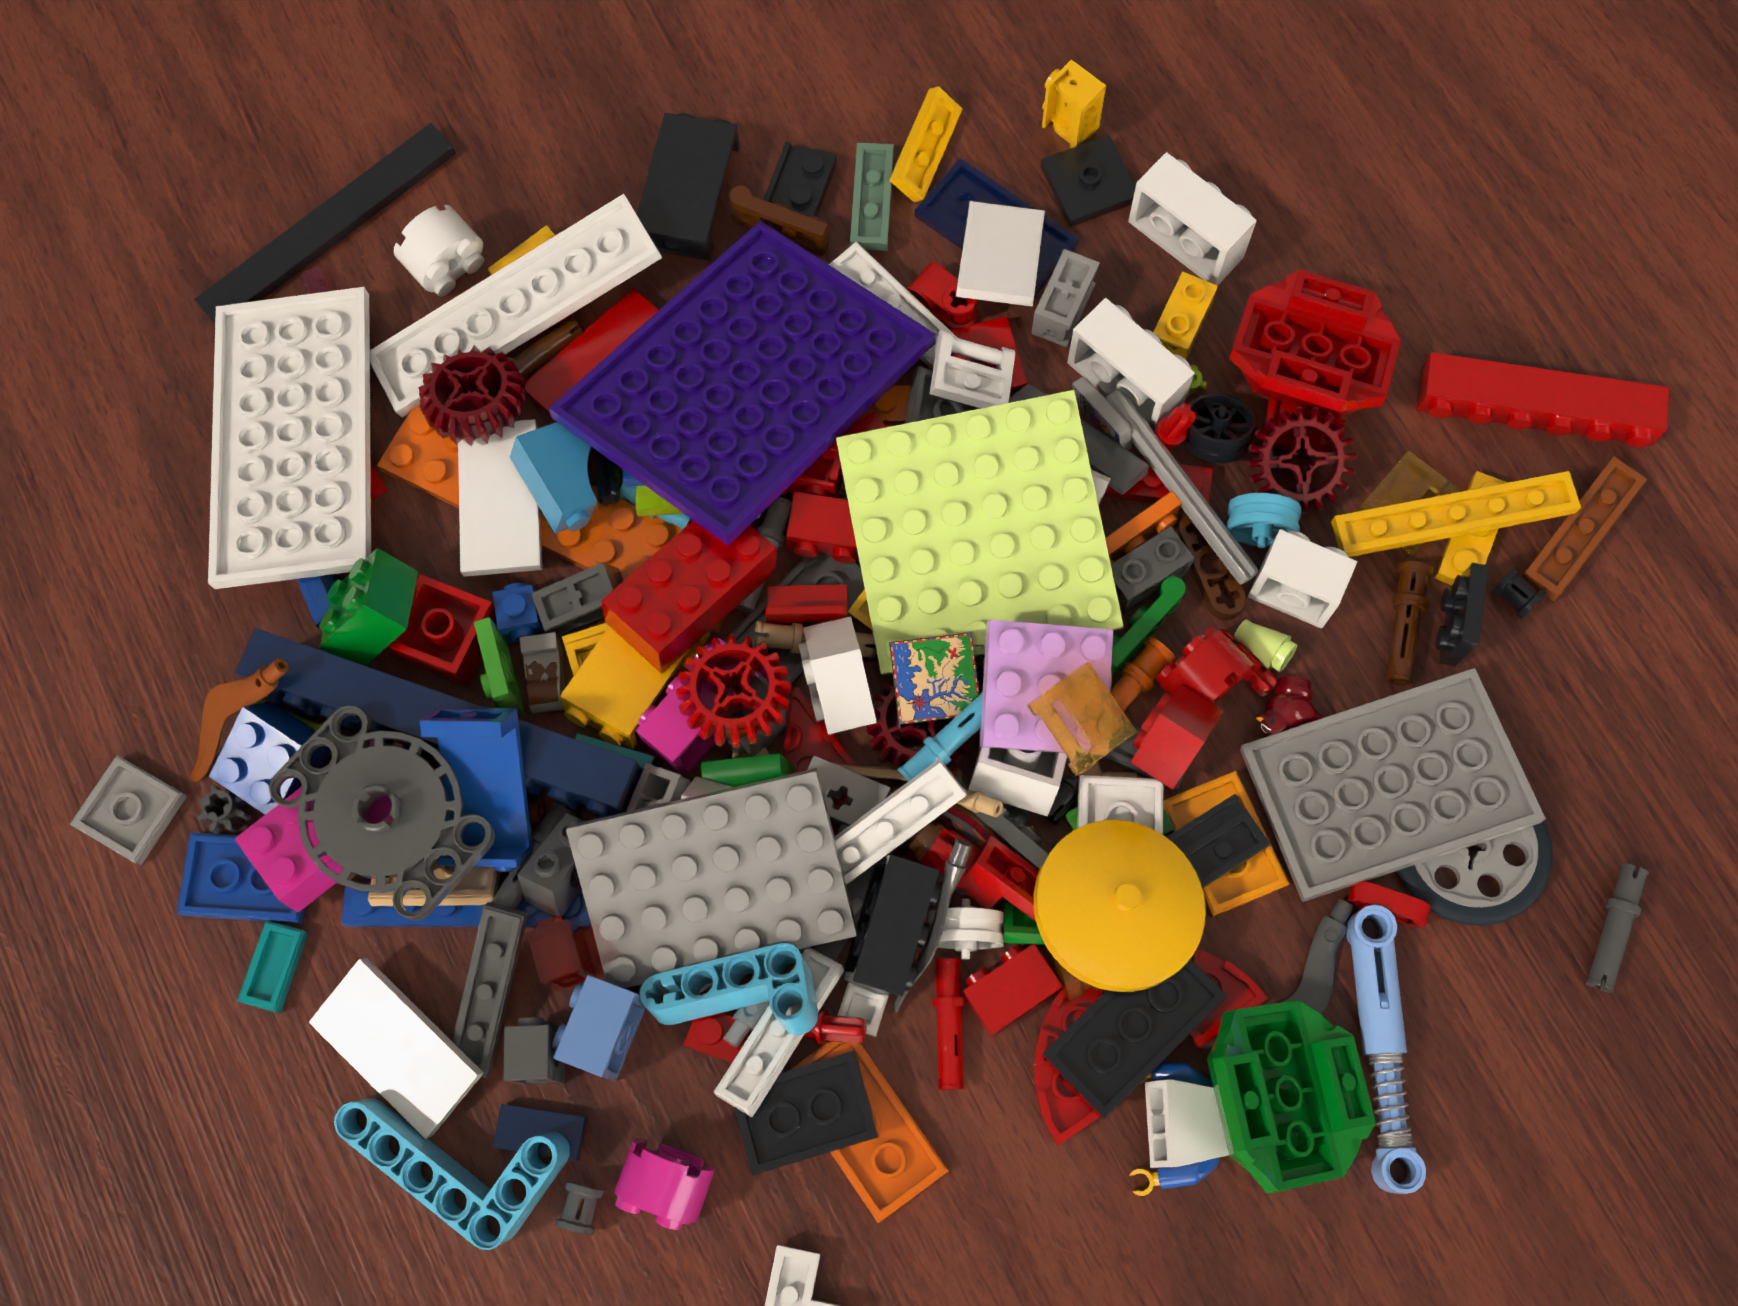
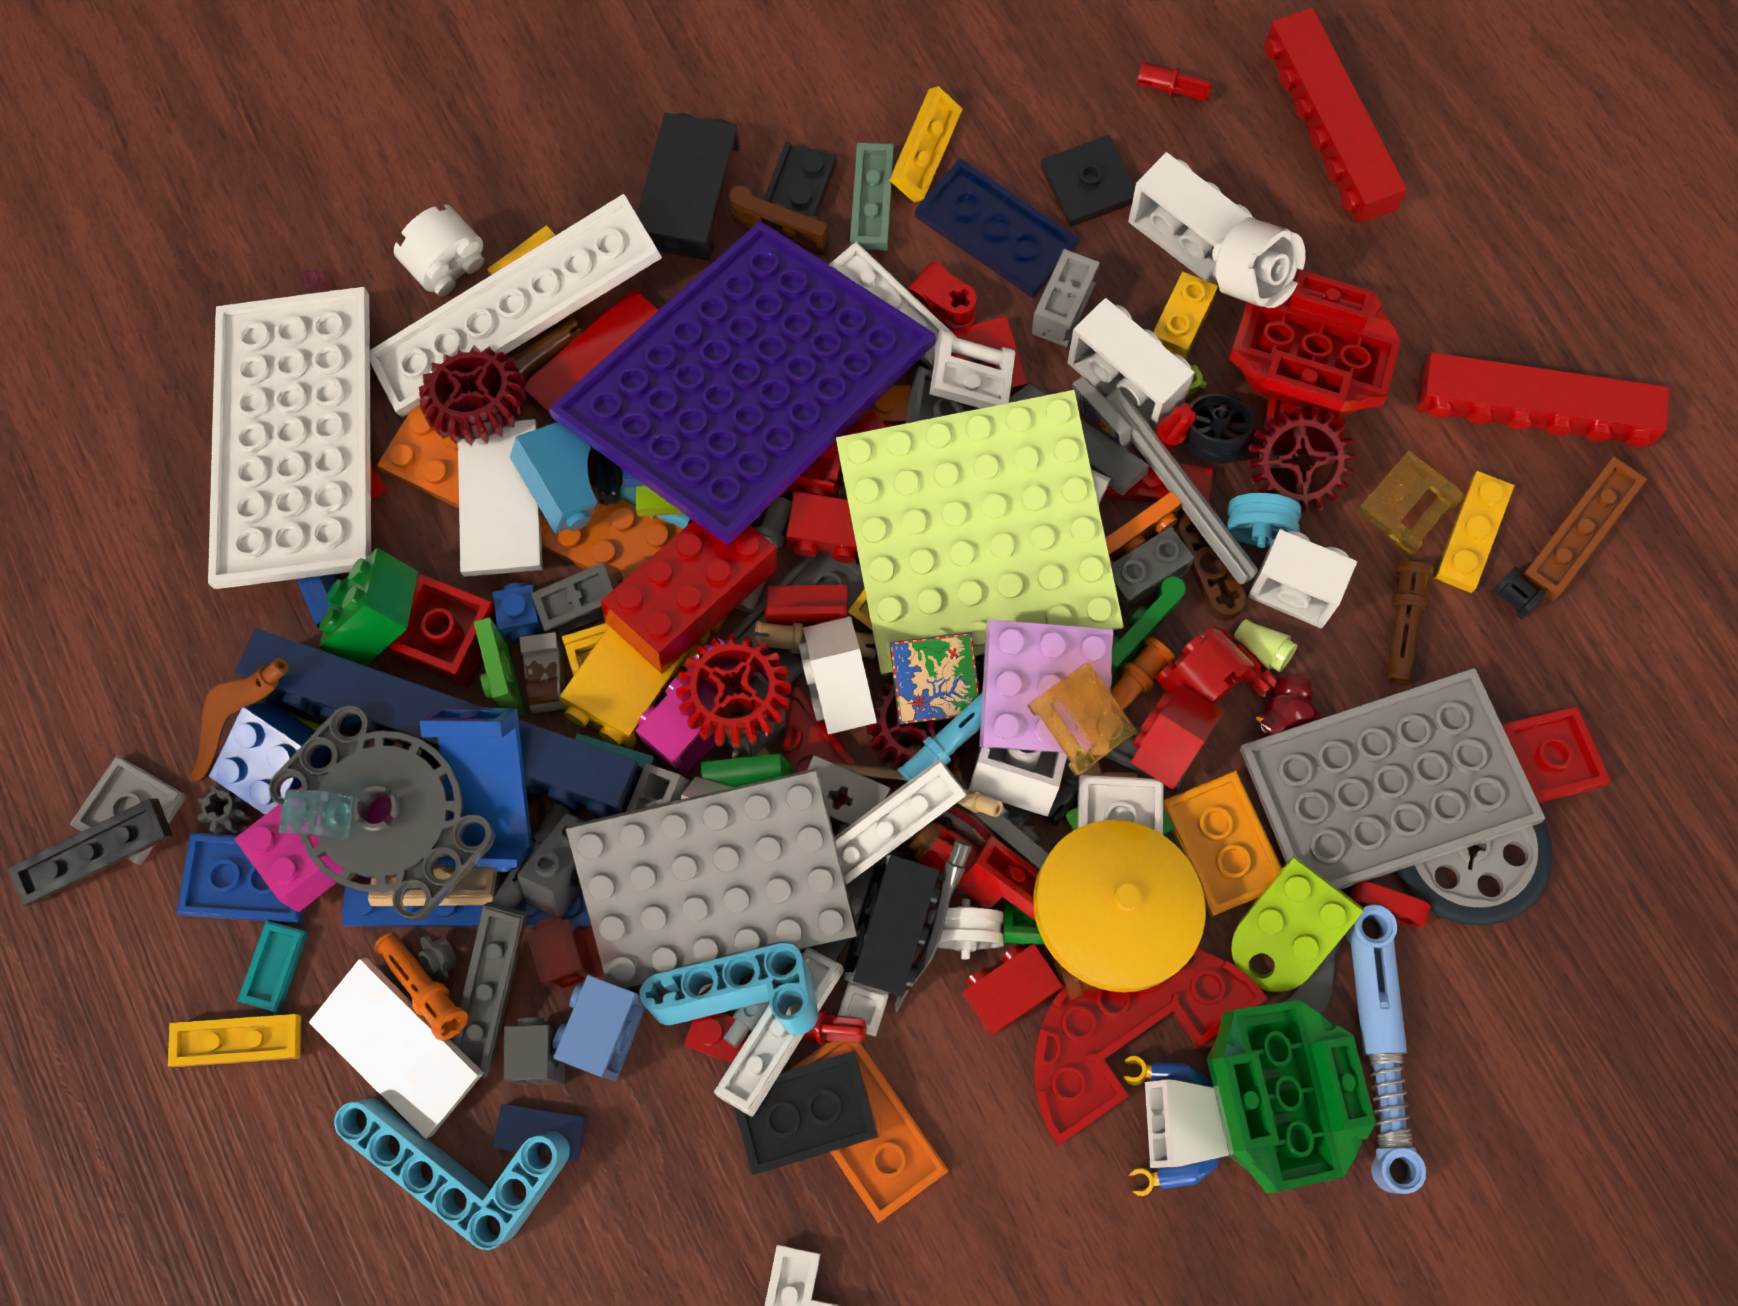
black tile [194,123,456,324] -> none
dark grey bush [555,1182,604,1235] -> none
dark pink brick [614,1138,715,1230] -> none
red pin [932,958,966,1090] -> none
white tile [956,201,1045,307] -> none
black plate [1041,959,1227,1119] -> none
yellow hinge [1042,59,1106,148] -> none
black plate [1167,794,1271,889] -> none
yellow plate [1331,471,1581,557] -> none
black plate [1435,563,1489,666] -> none
dark grey pin [1585,863,1649,993] -> none
none -> black plate [8,798,173,906]
none -> yellow plate [168,1014,301,1067]
none -> clear light blue bracket [279,790,353,840]
none -> orange pin [374,932,468,1041]
none -> dark grey plate [418,935,457,983]
none -> red axle [1137,61,1212,101]
none -> white brick [1212,217,1305,308]
none -> lime plate [1232,855,1364,992]
none -> red brick [1264,8,1407,224]
none -> red plate [1502,706,1611,803]

